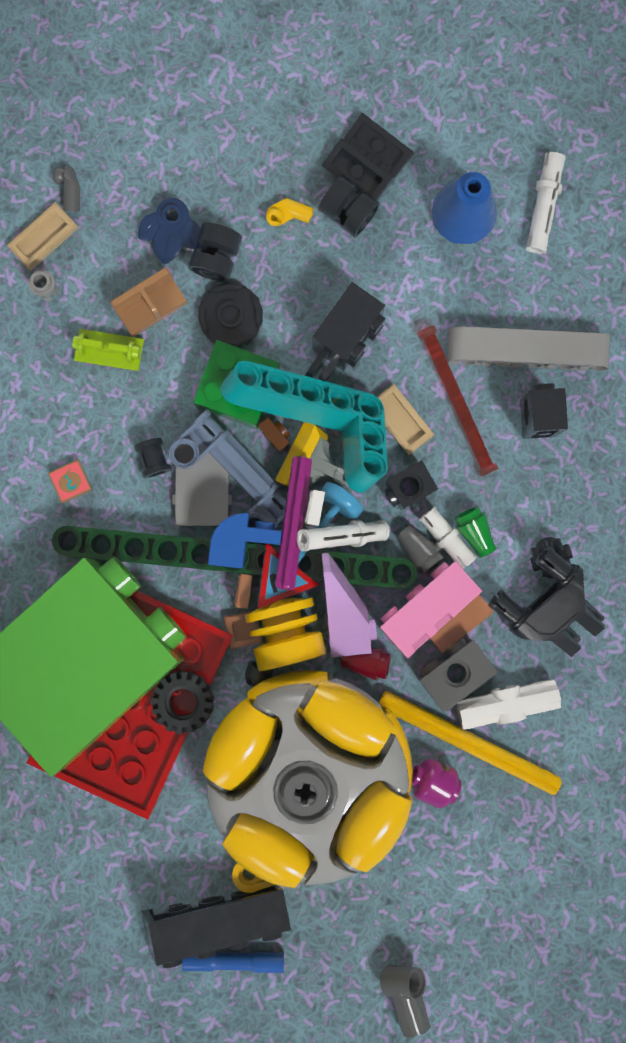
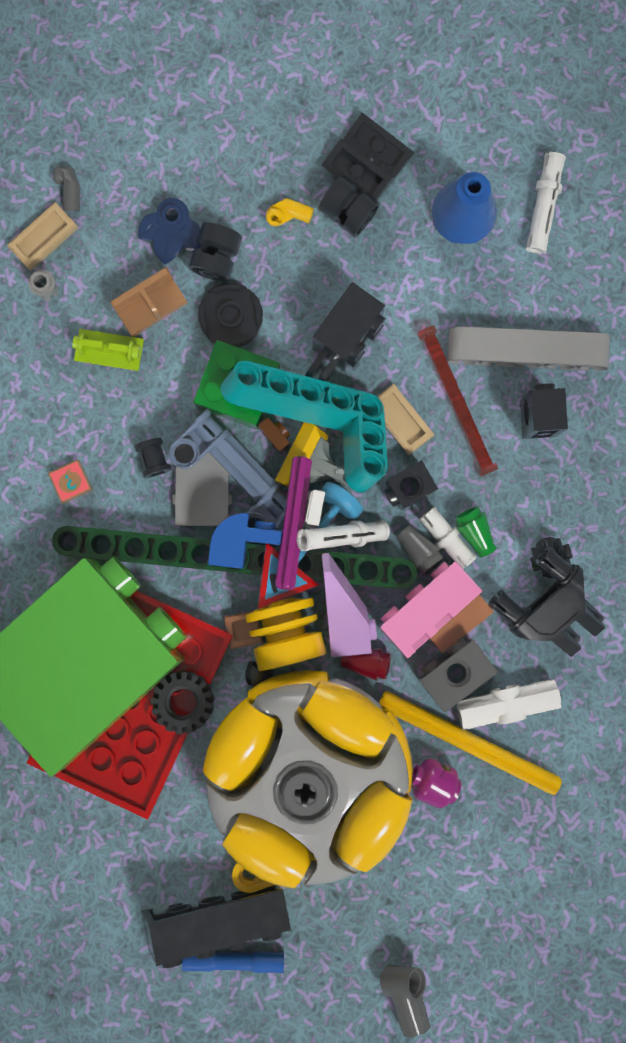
nougat tile [235,574,254,609] -> none

